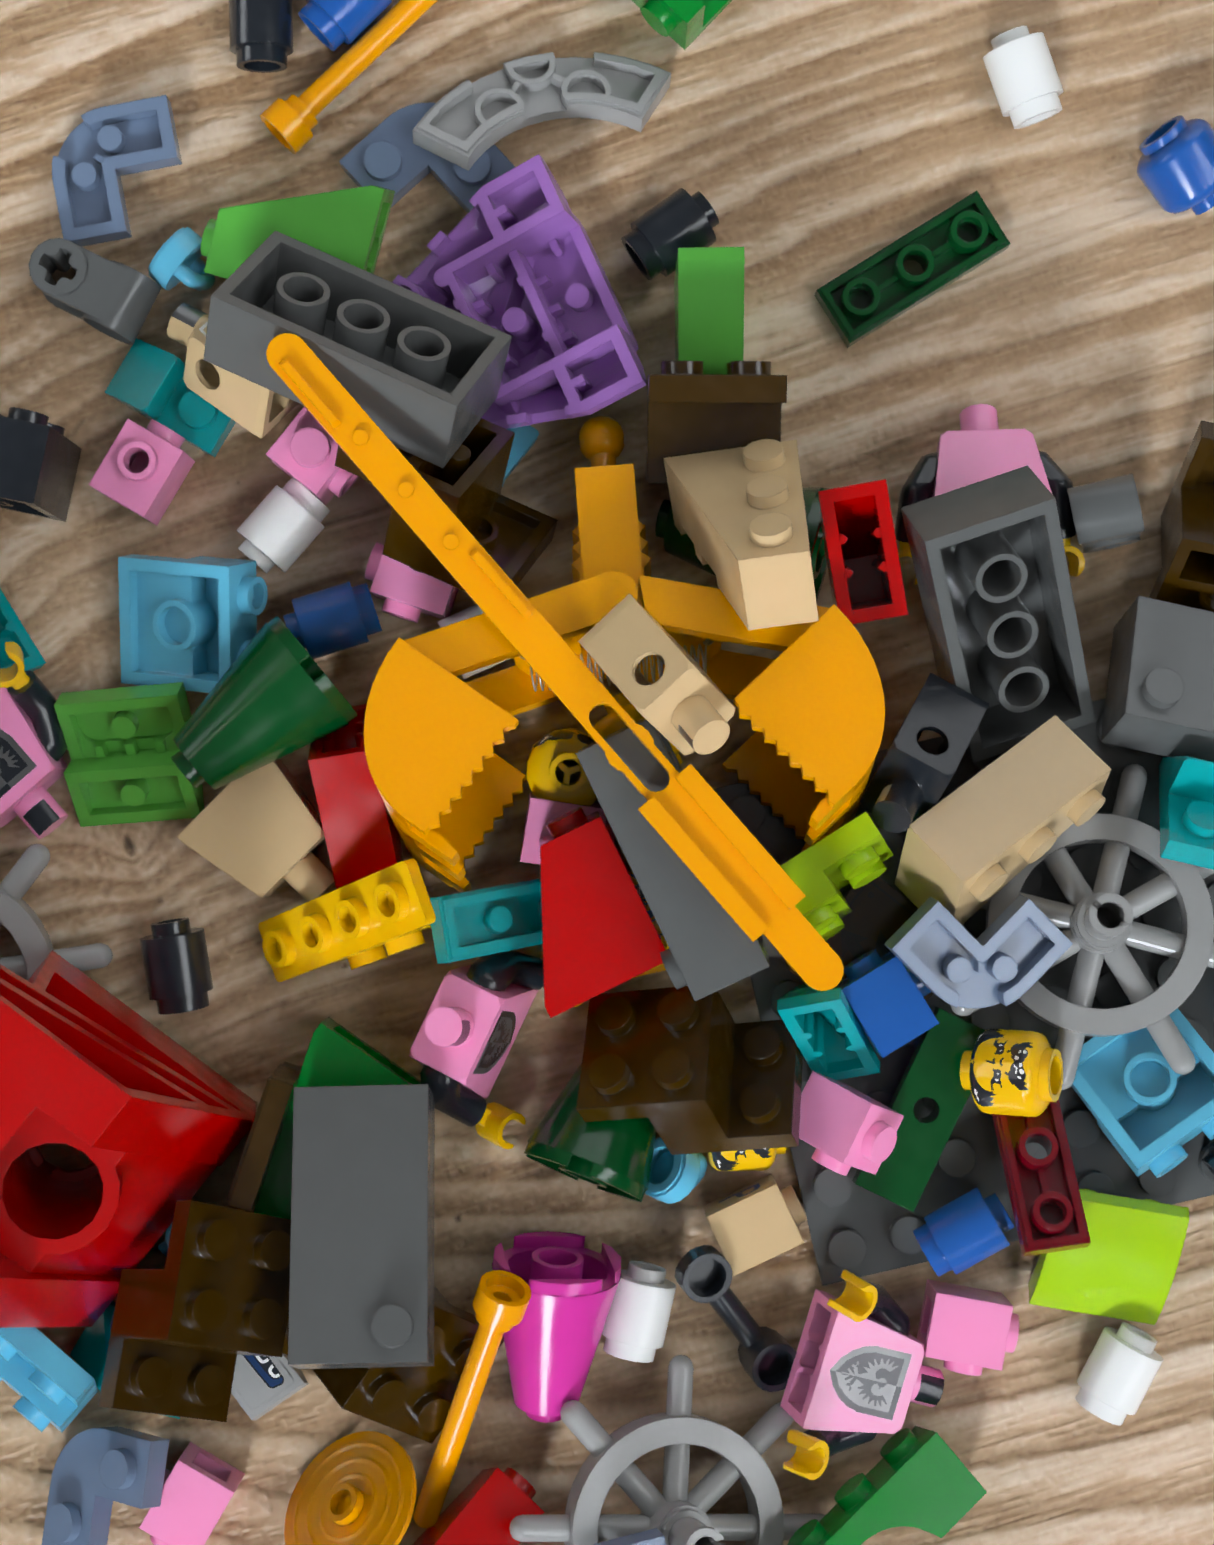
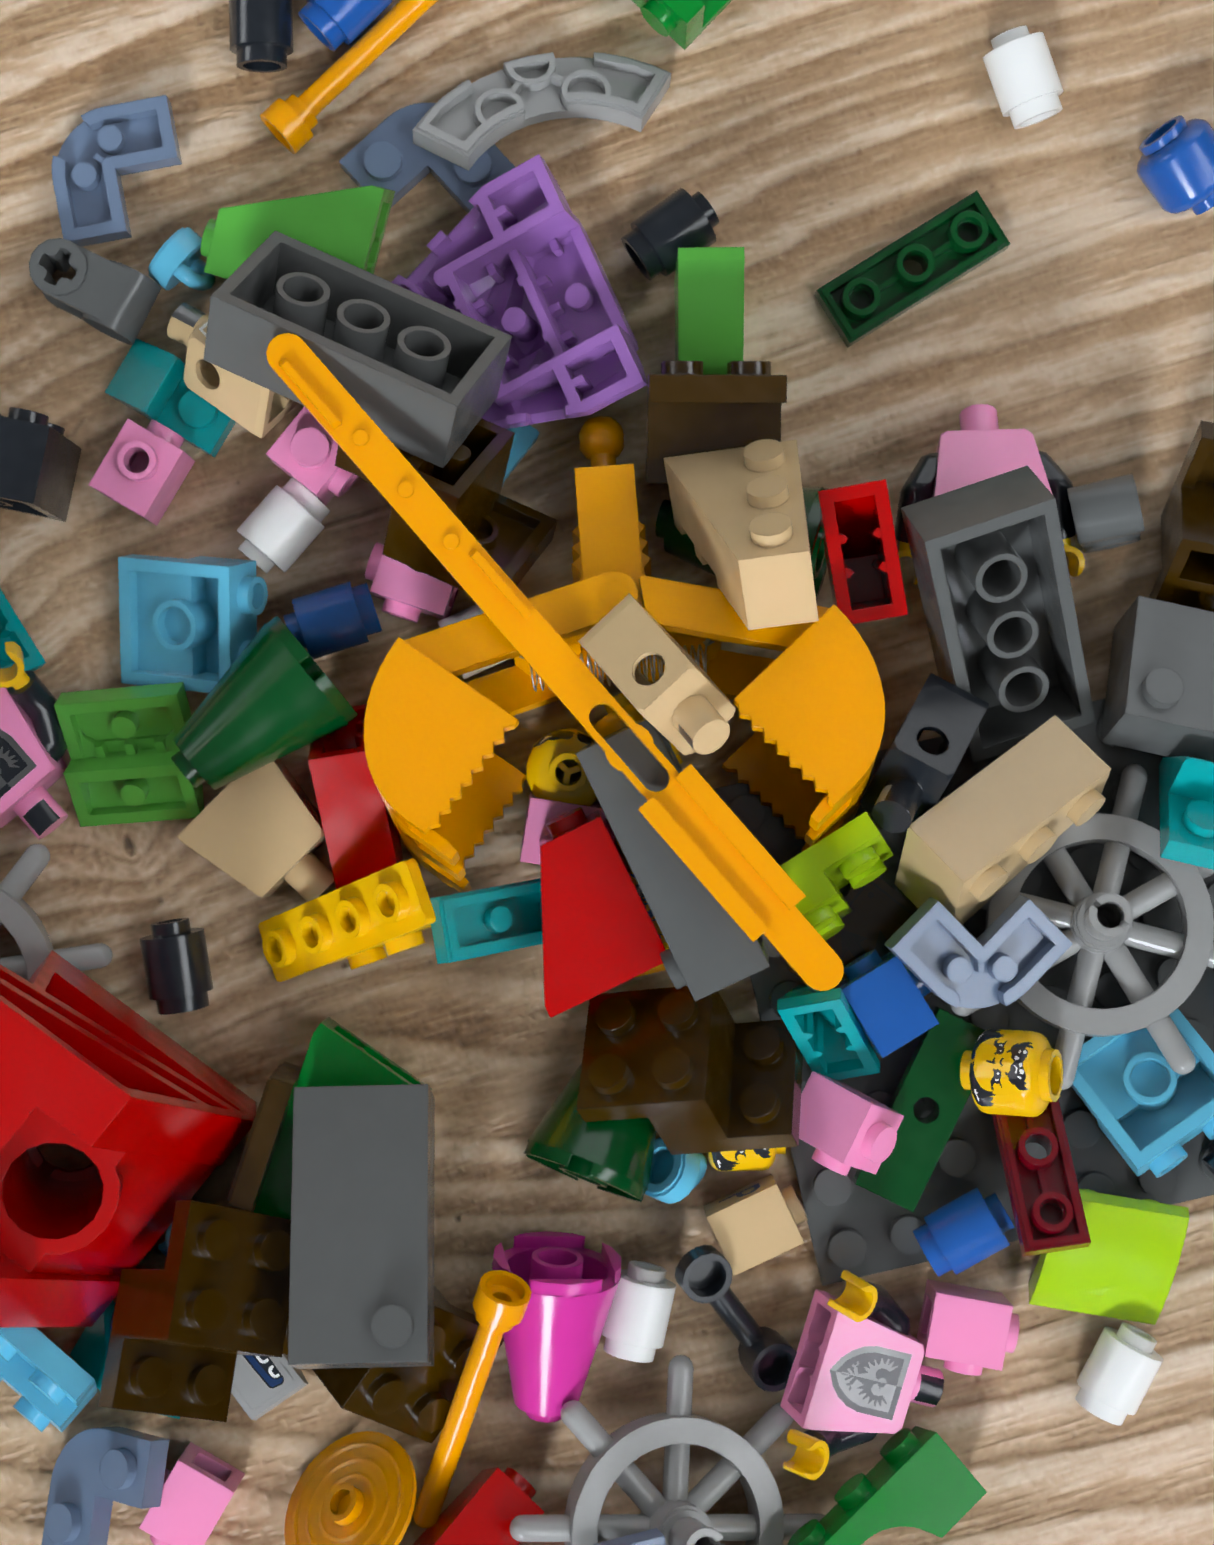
torso [409,950,582,1150] -> none

